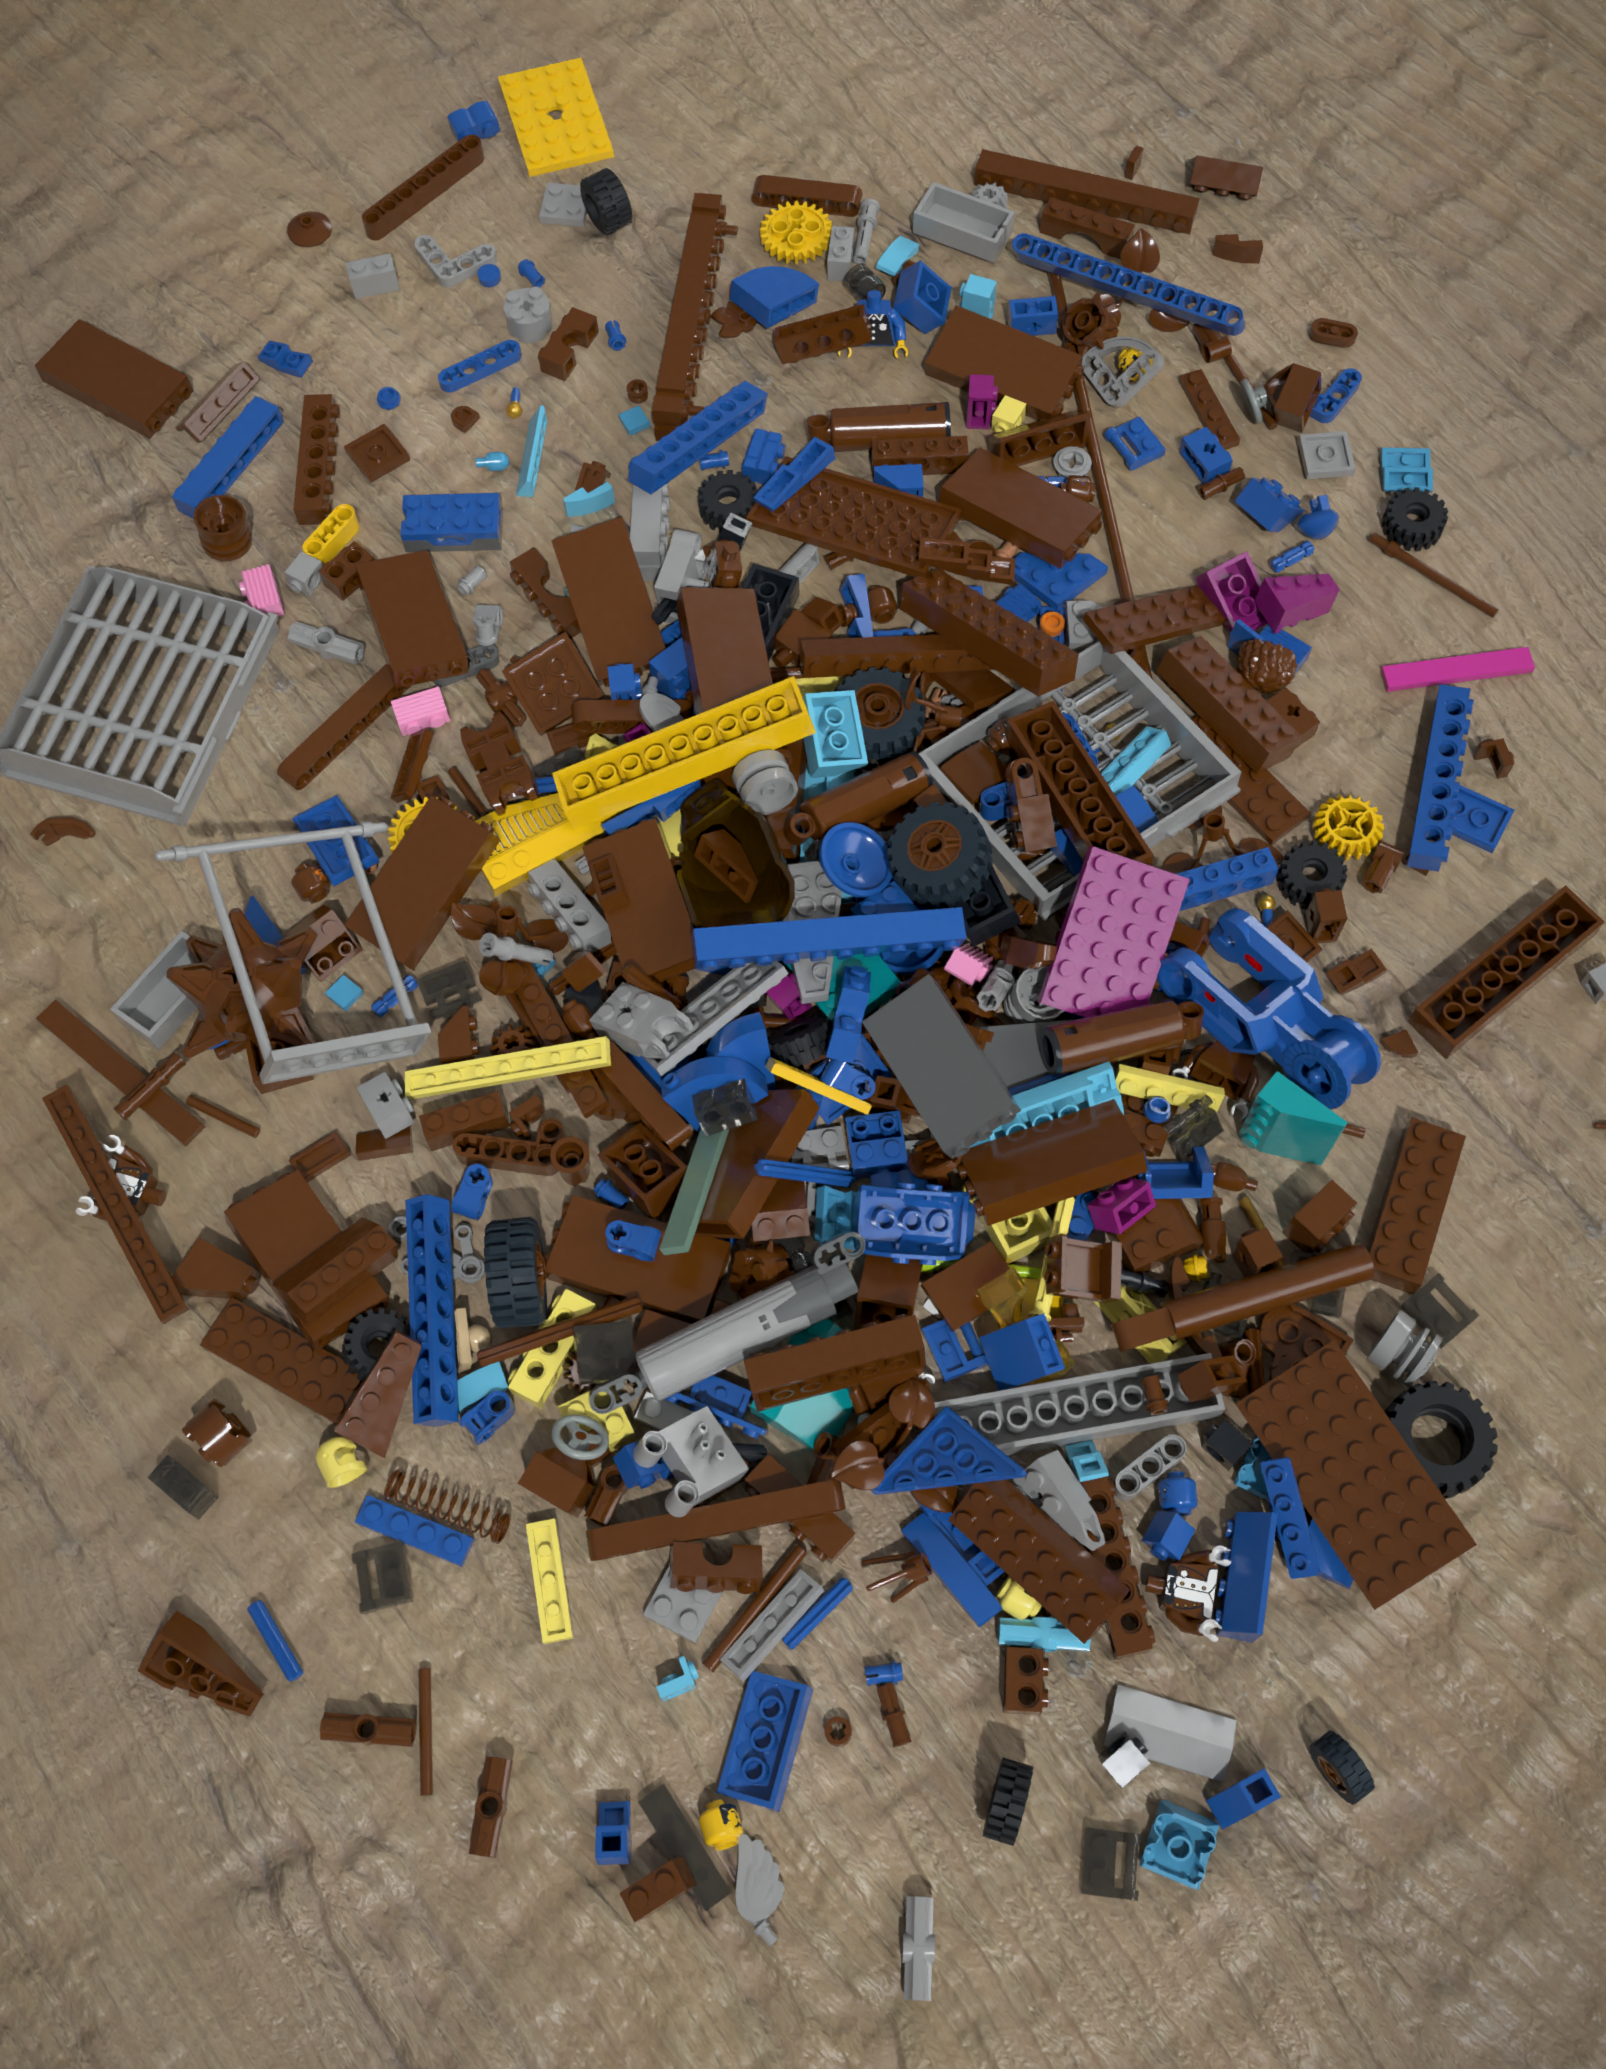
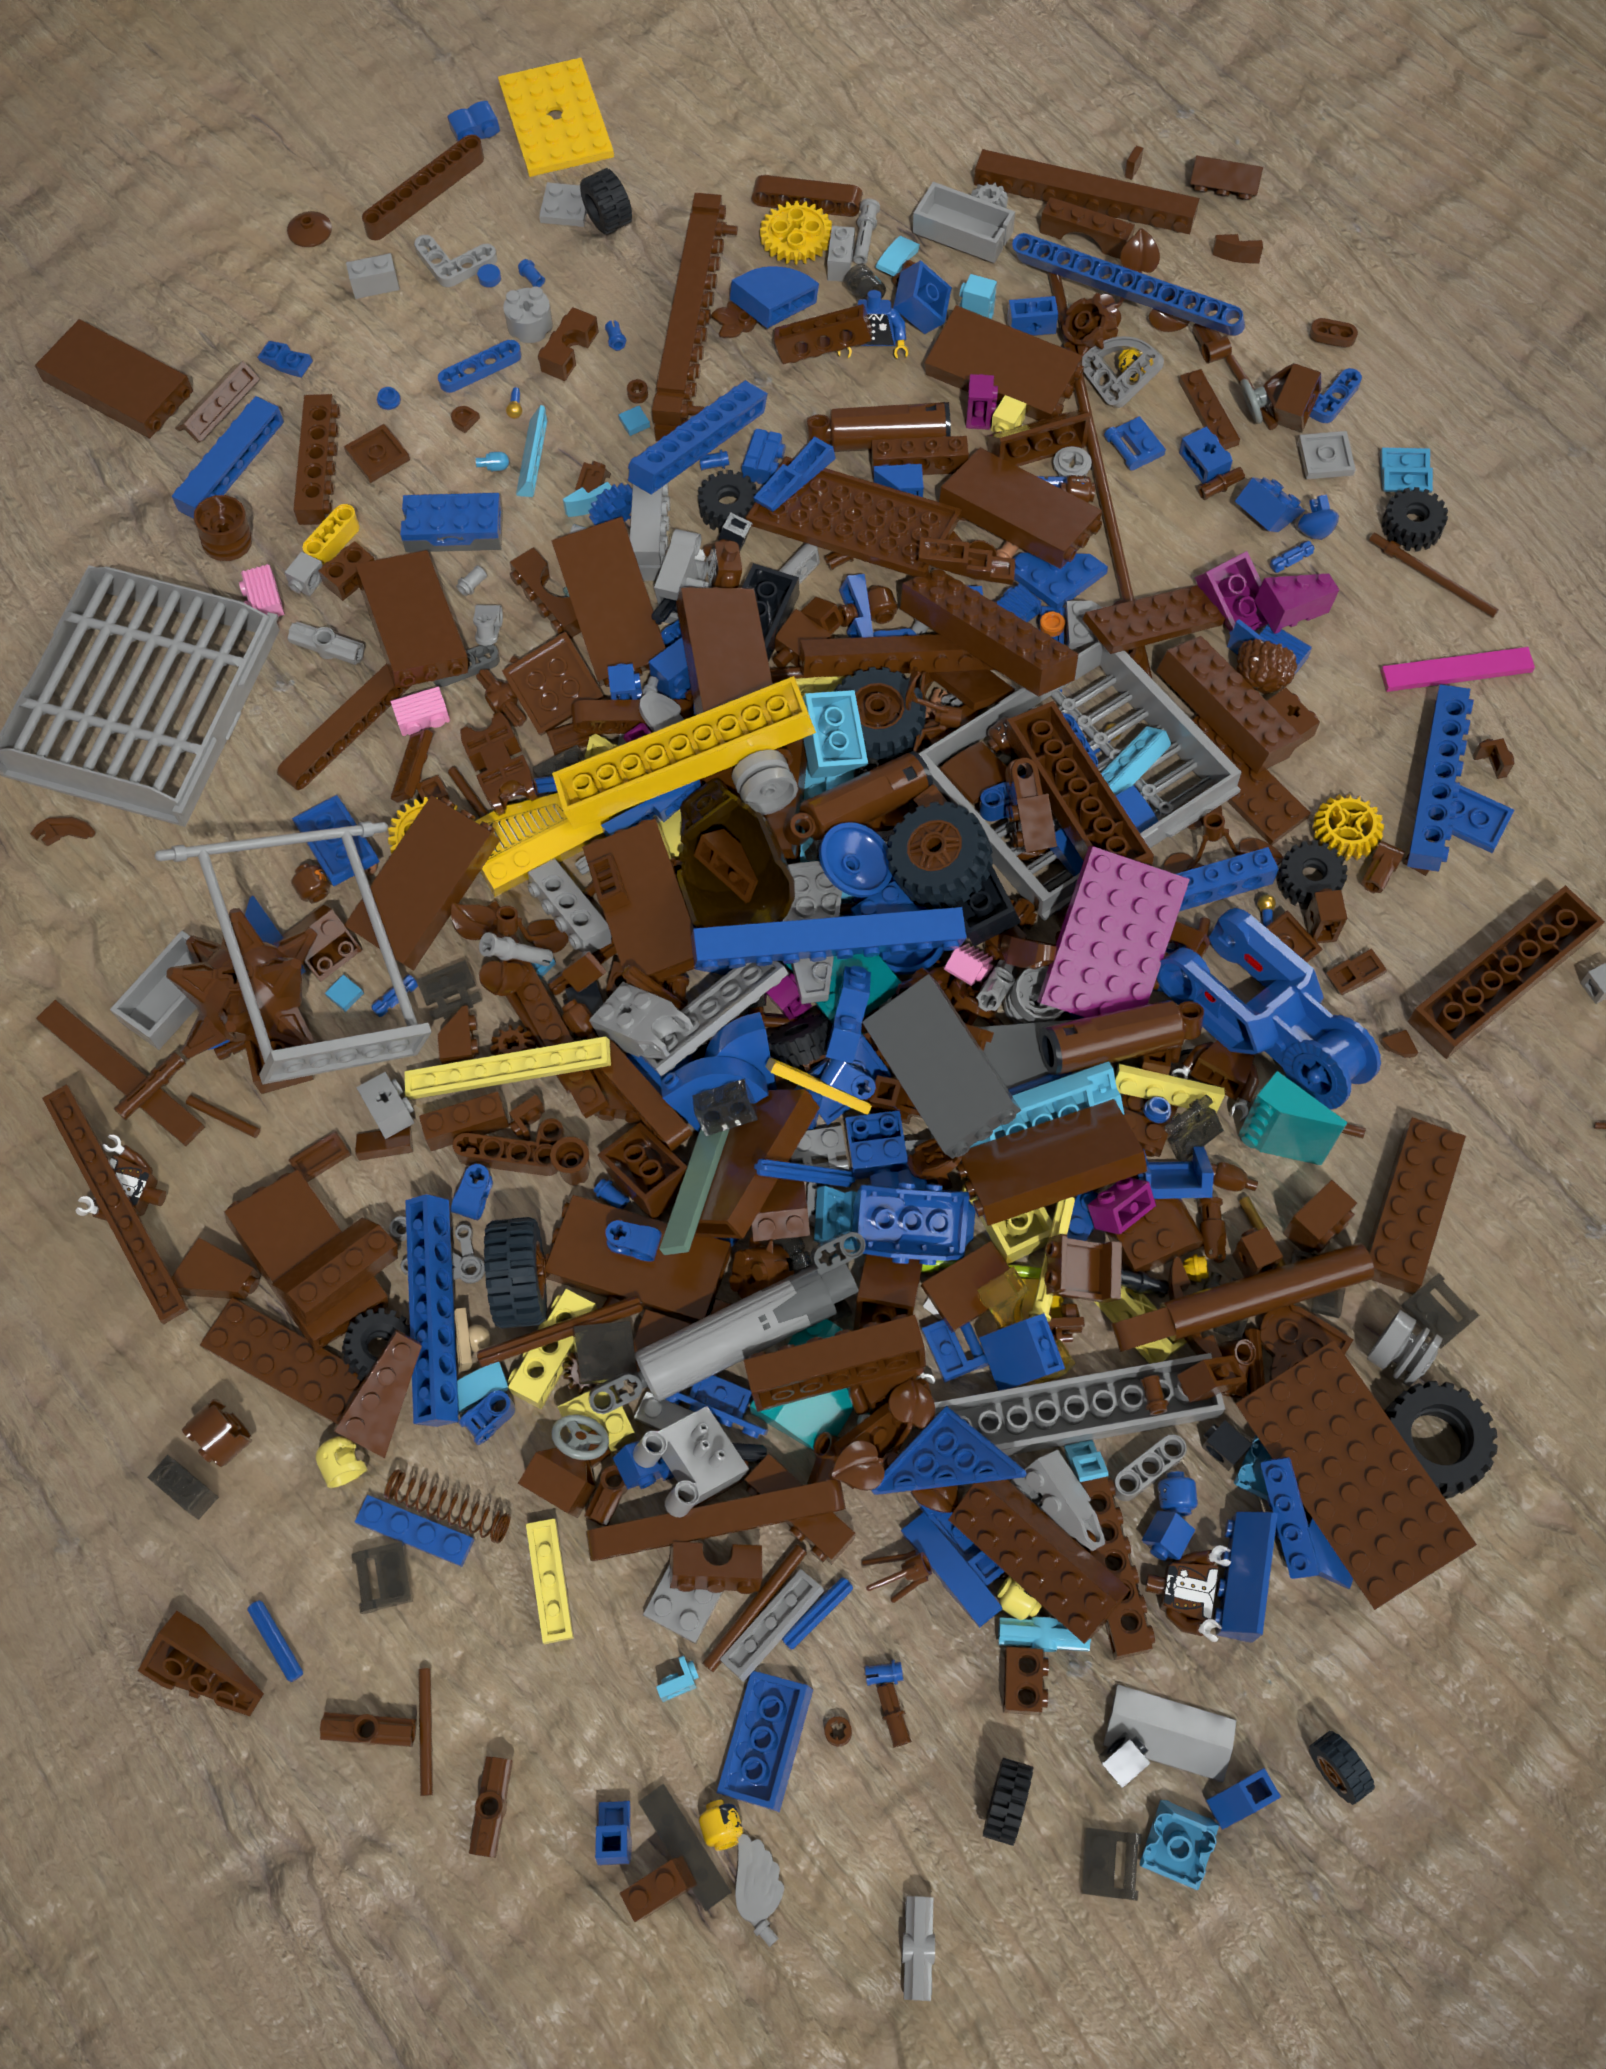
none -> blue gear [588,483,633,525]

